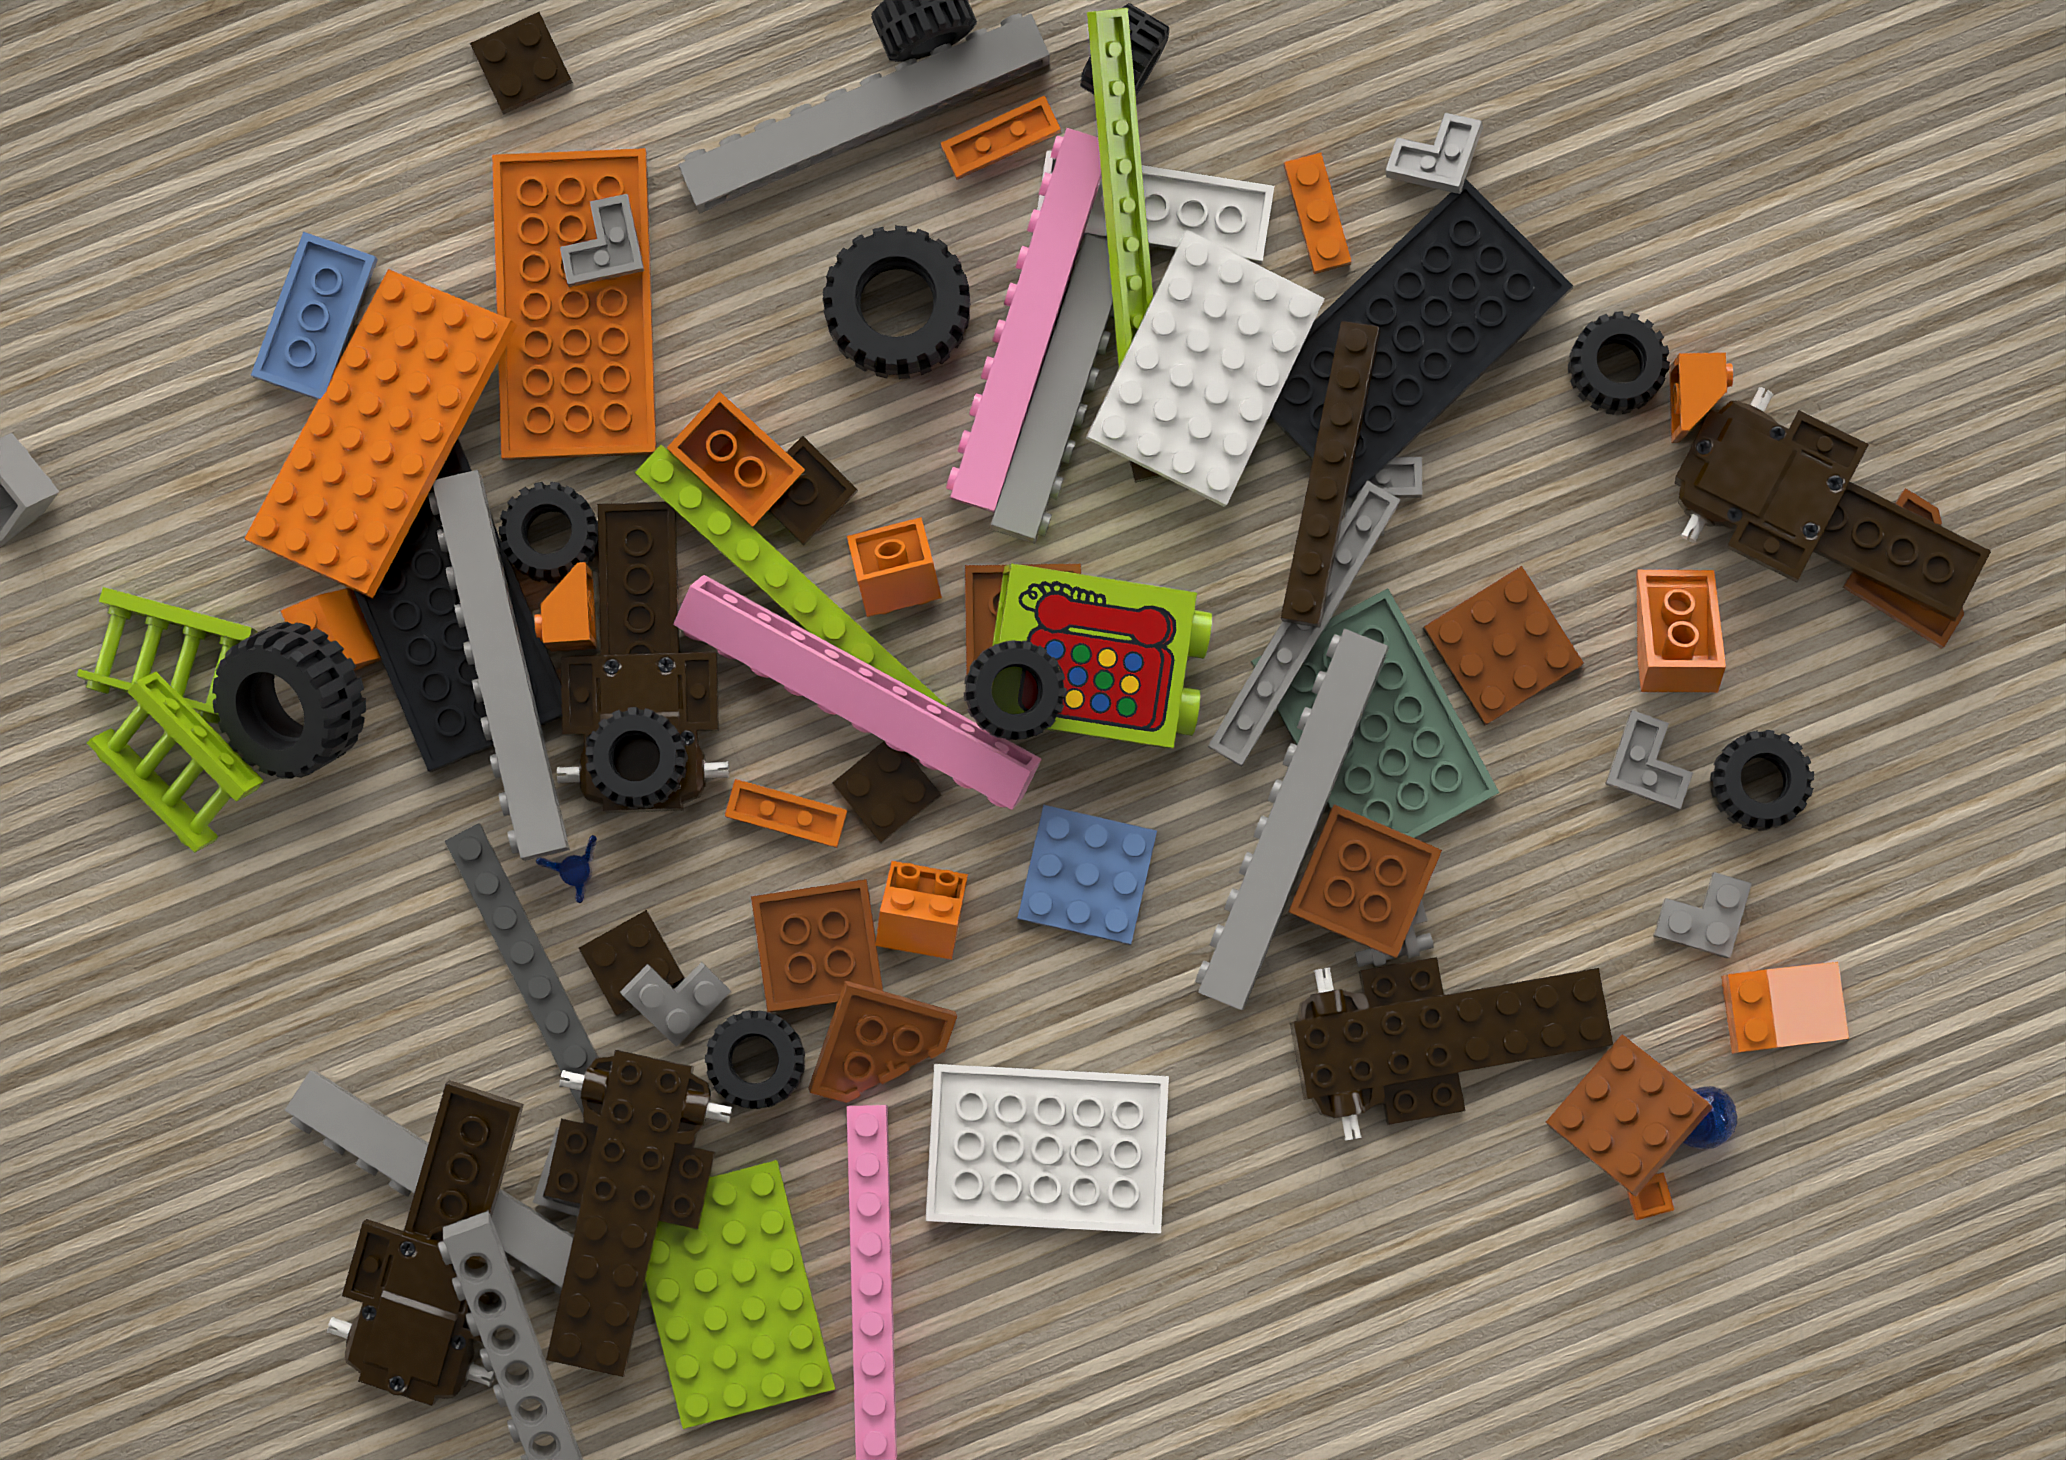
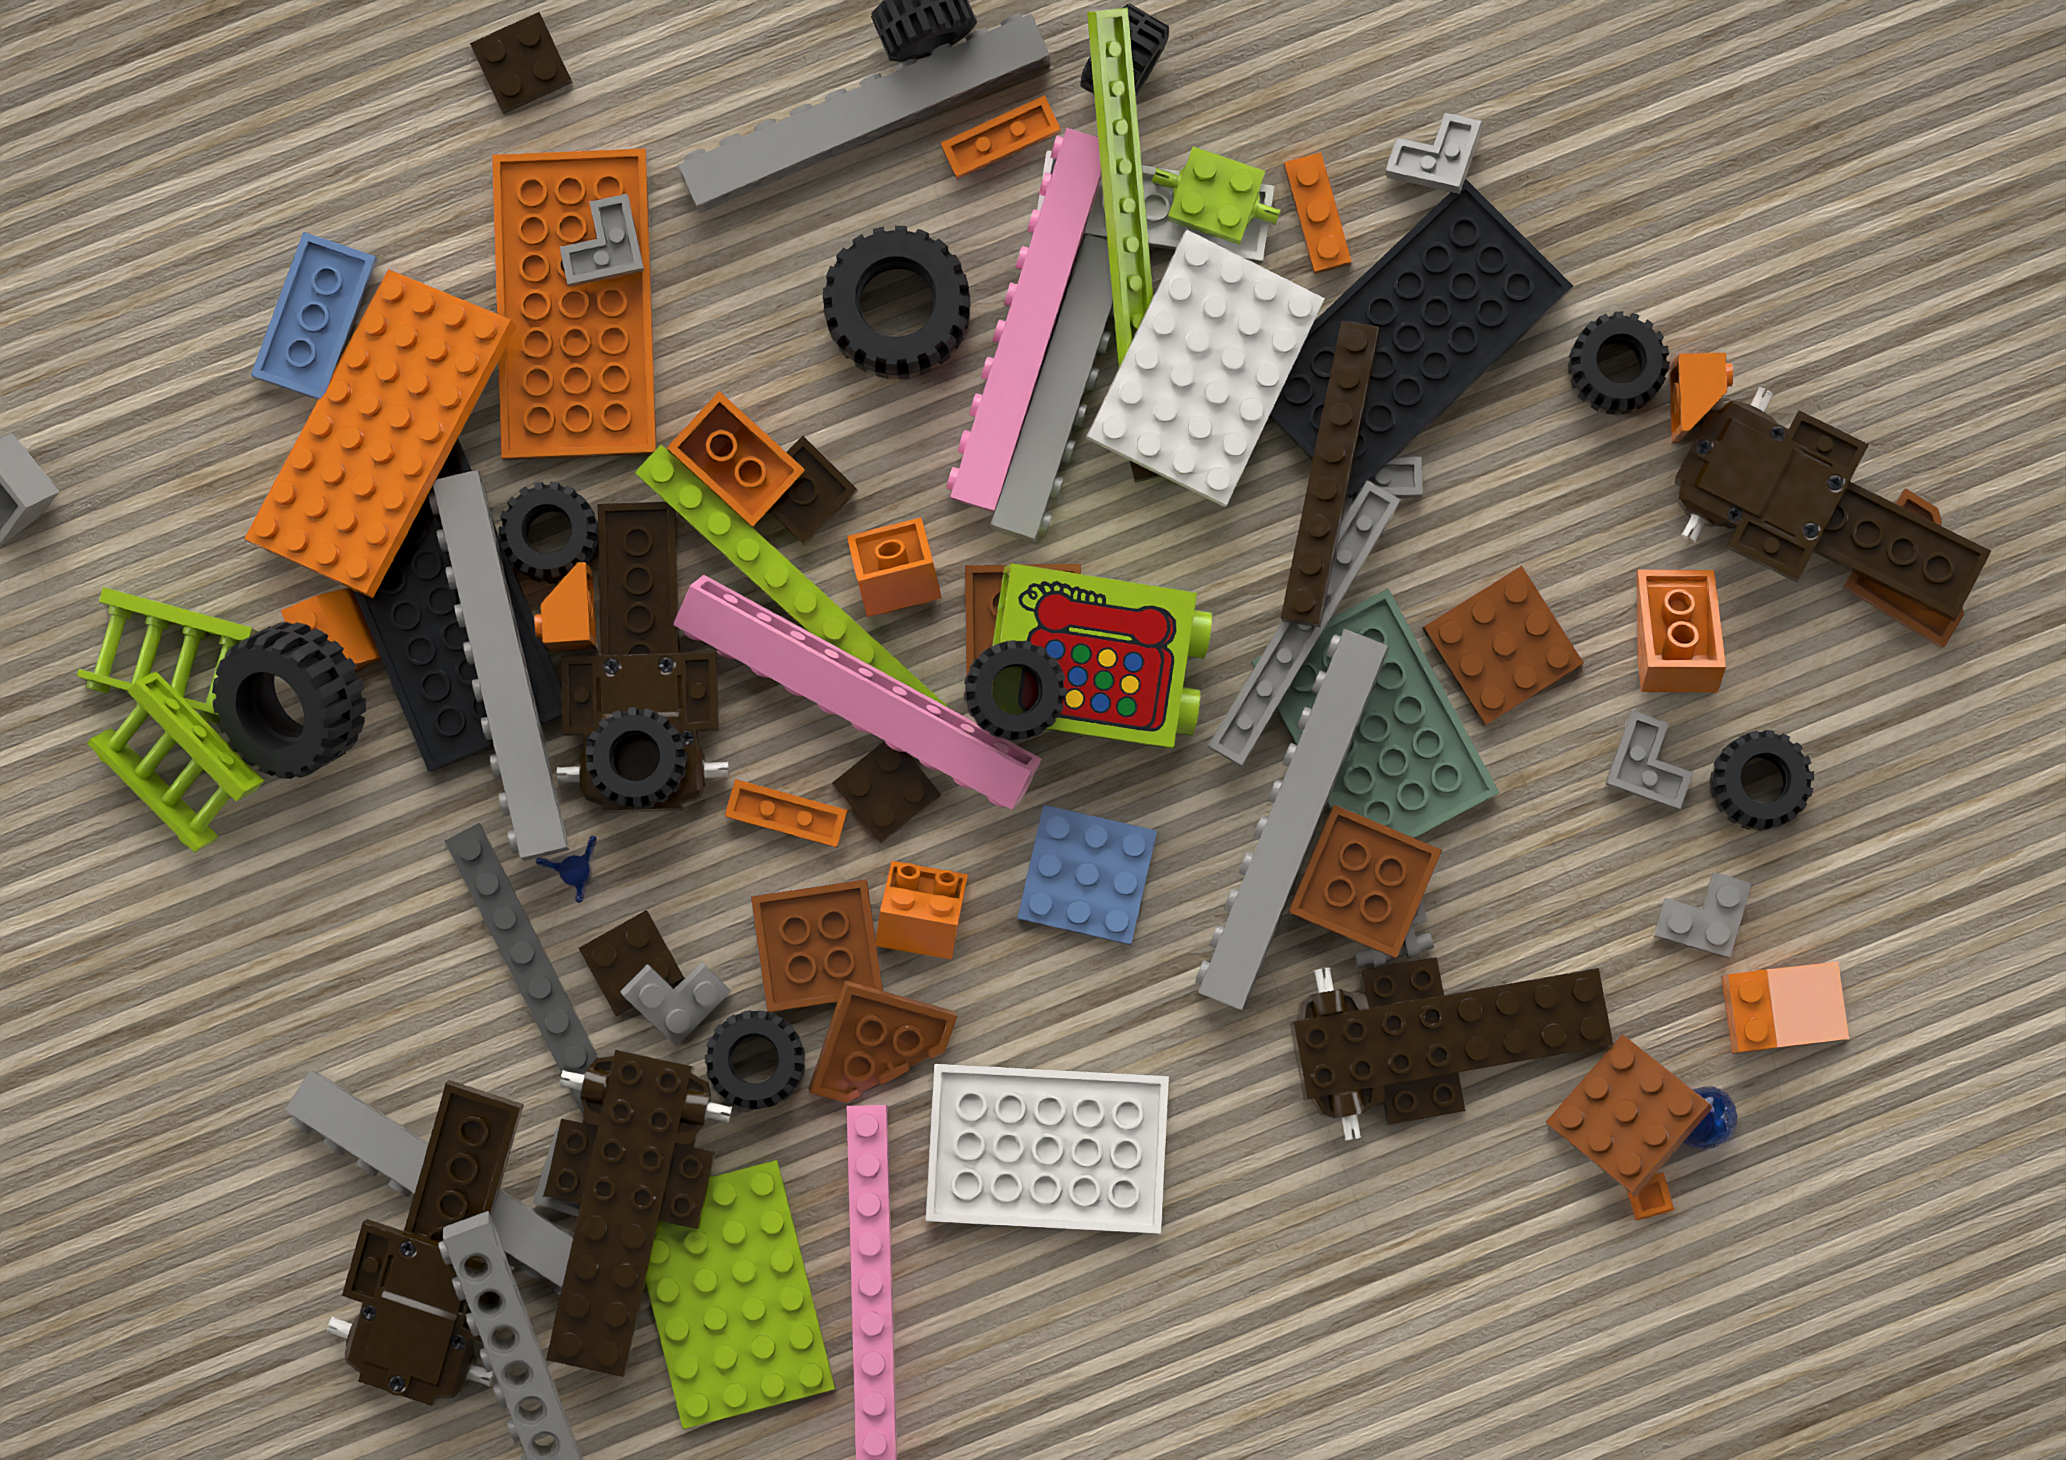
none -> lime plate [1152,146,1281,245]

